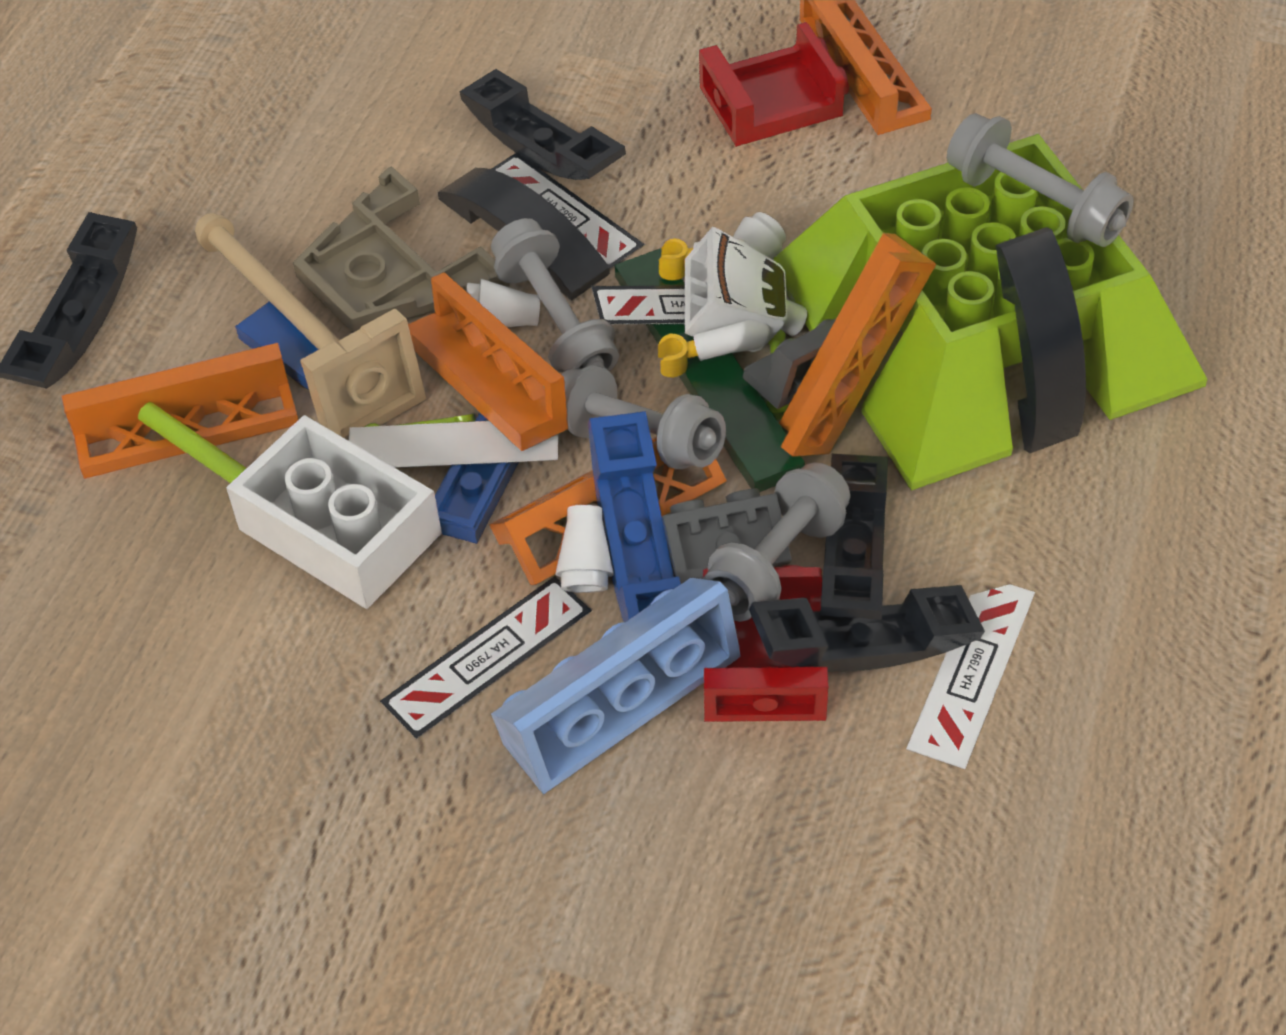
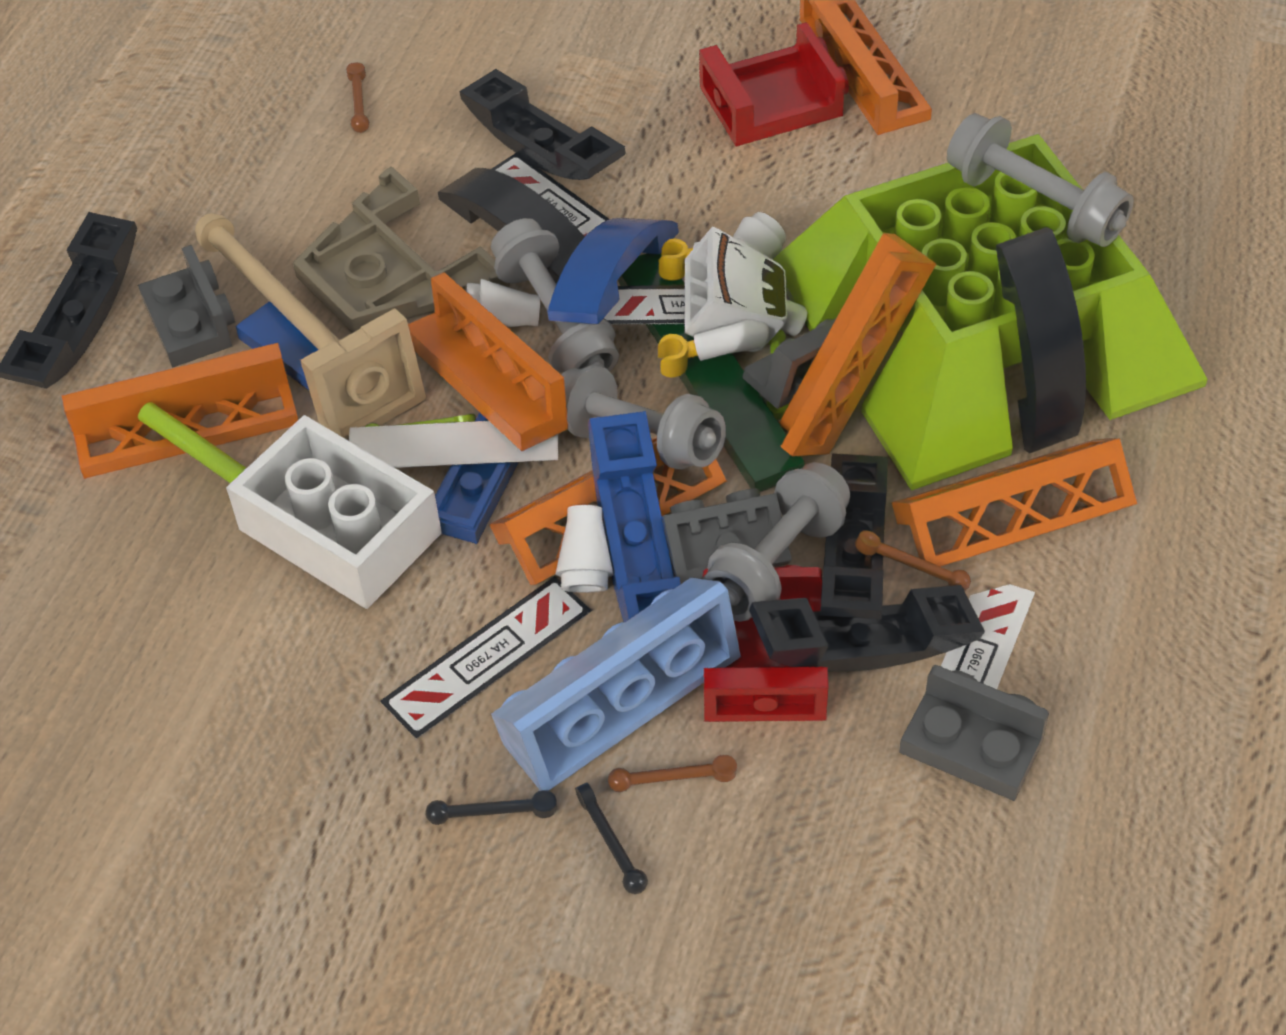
none -> dark grey bracket [138,245,235,368]
none -> dark orange hinge [346,62,370,133]
none -> black hinge [425,790,557,825]
none -> blue slope [547,218,679,324]
none -> black hinge [575,782,648,894]
none -> dark orange hinge [607,755,737,792]
none -> dark orange hinge [855,531,971,591]
none -> orange fence [891,438,1137,567]
none -> dark grey bracket [899,665,1049,801]

